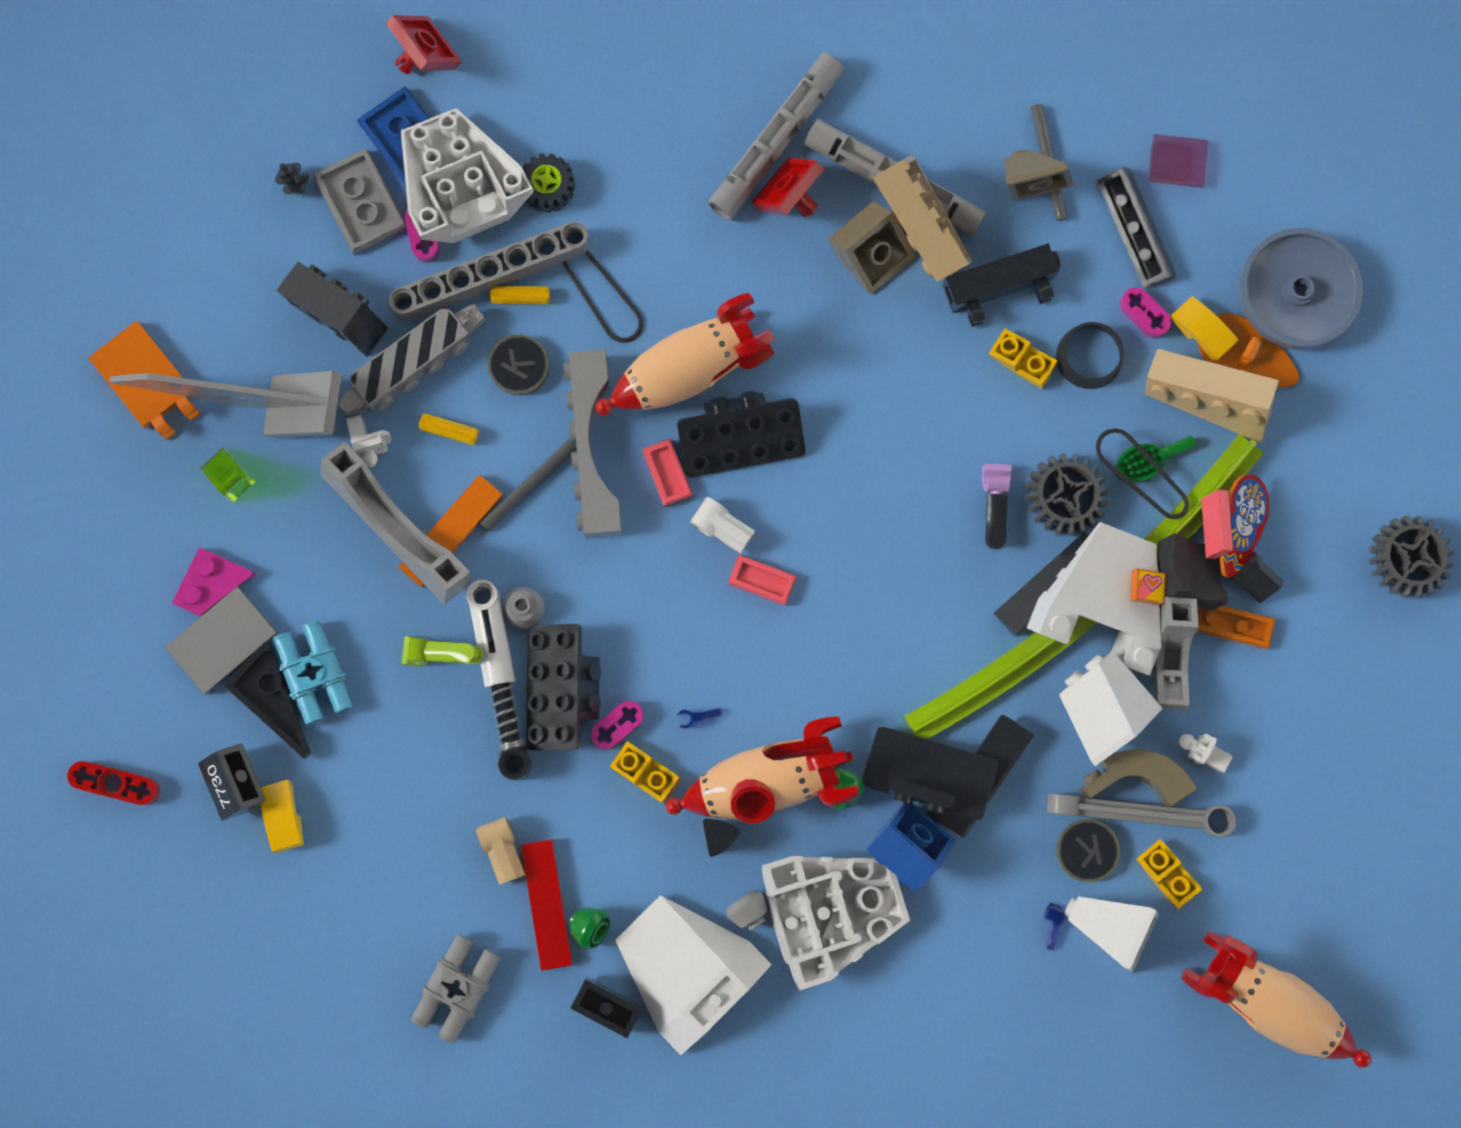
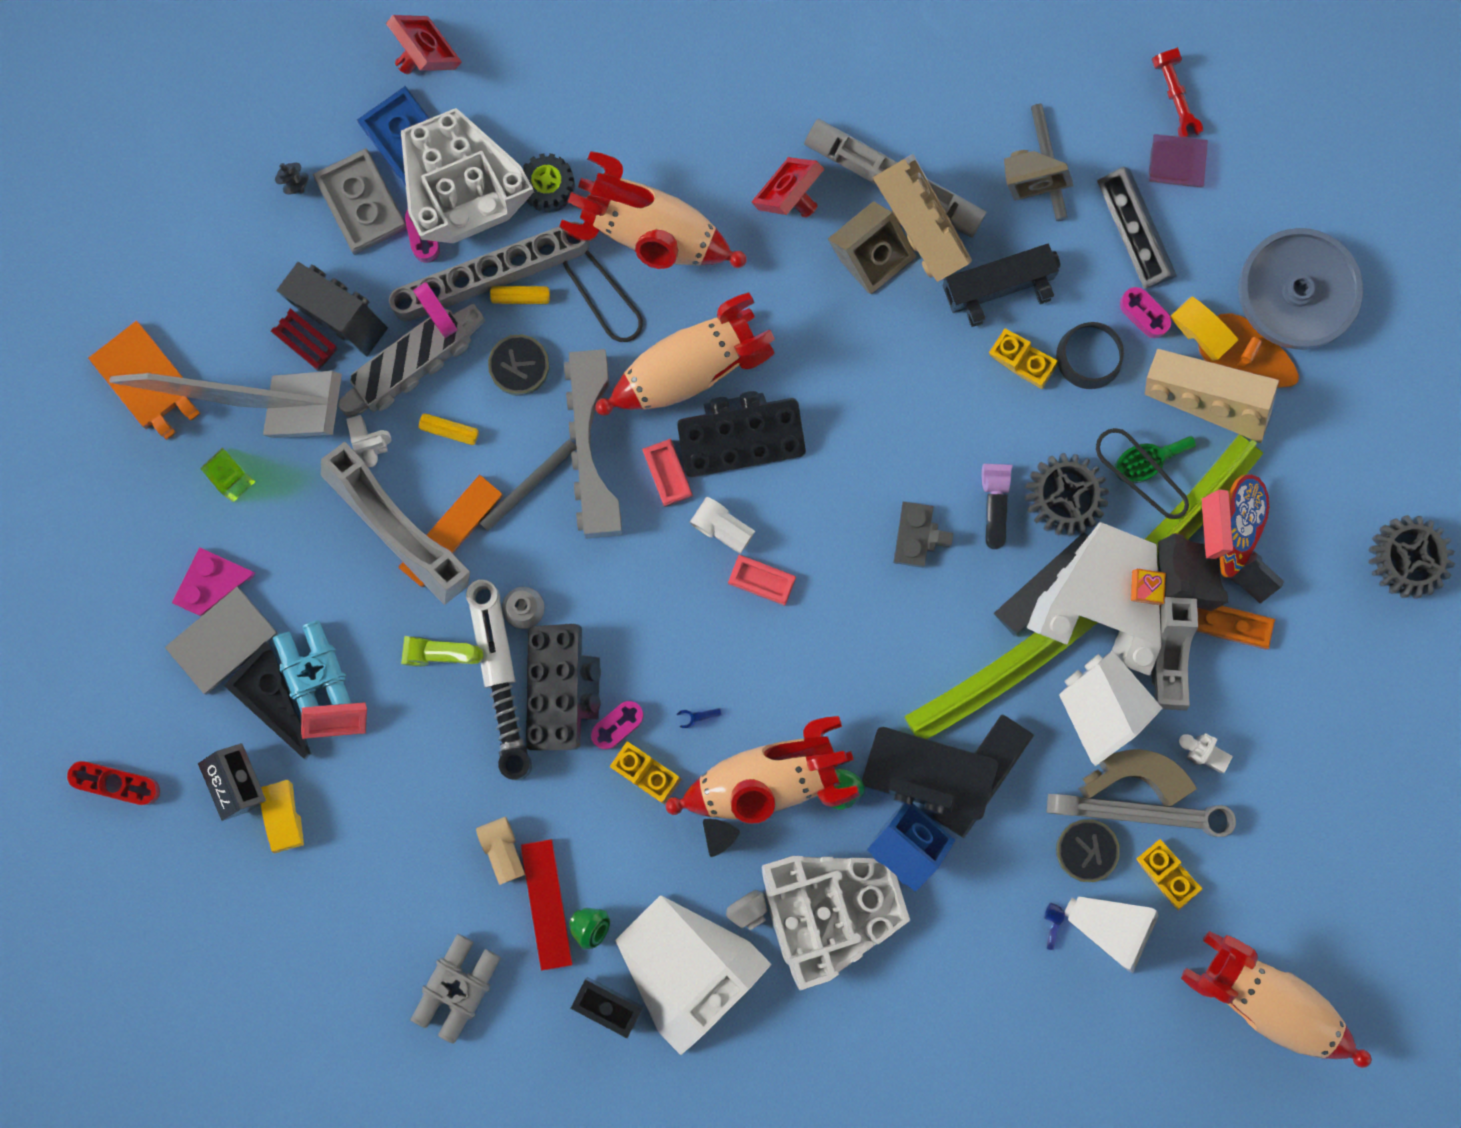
light grey piece [707,52,845,221] -> none
none -> dark red tile [271,308,338,371]
none -> coral tile [301,702,367,739]
none -> dark pink beam [413,282,458,338]
none -> piece [559,151,747,269]
none -> dark grey hinge [893,501,953,568]
none -> red piece [1151,47,1203,140]

